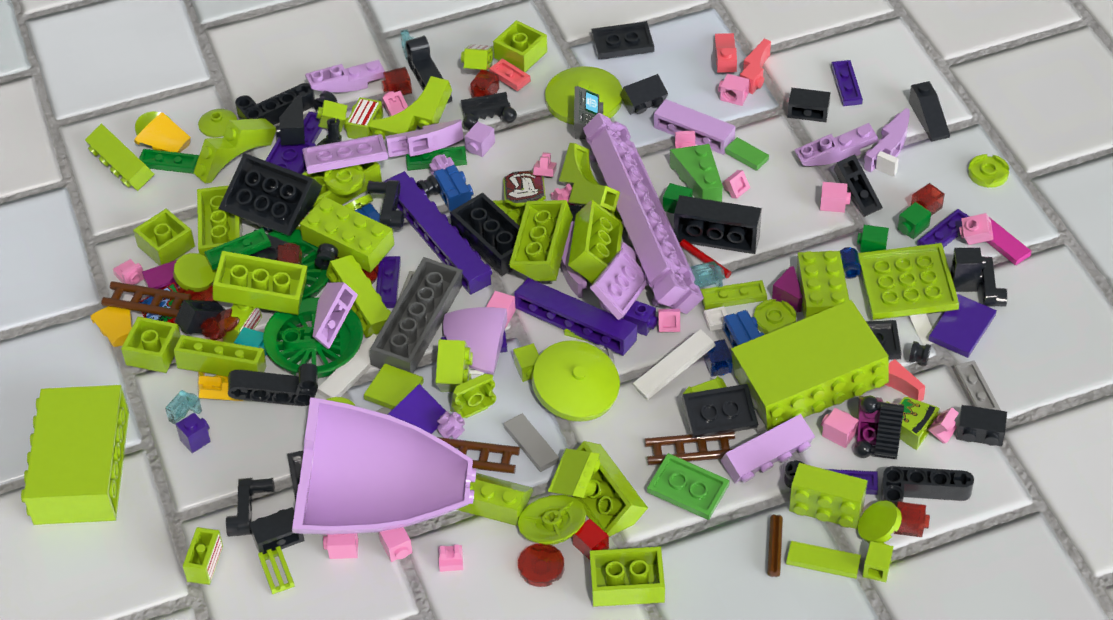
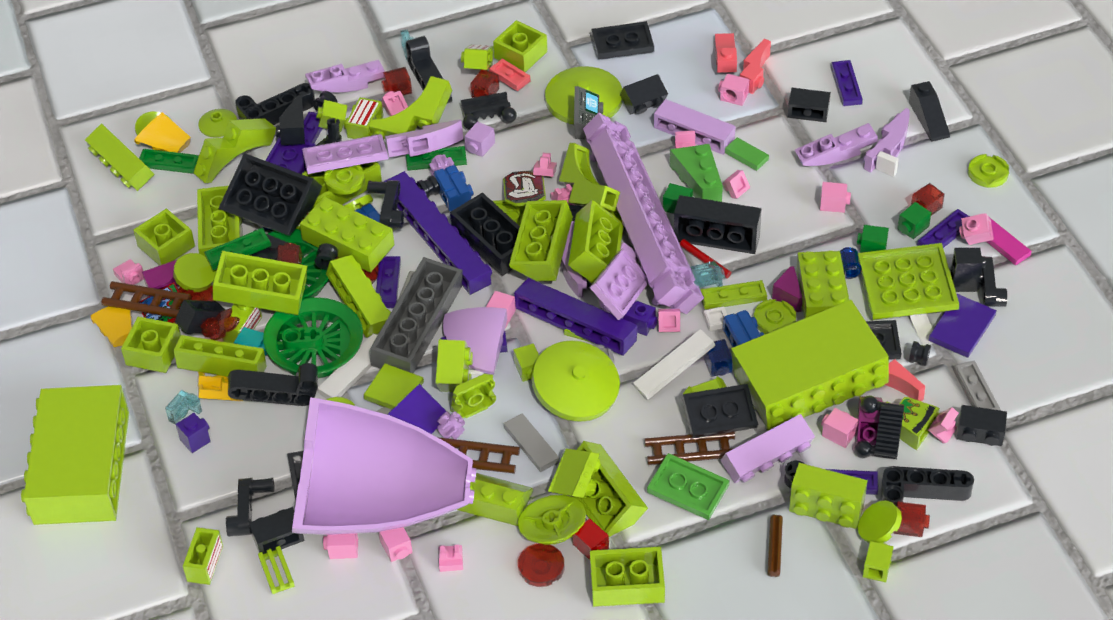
lavender slope [313,282,358,349] -> none
lime tile [786,541,861,579] -> none
black slope [834,154,883,217] -> none

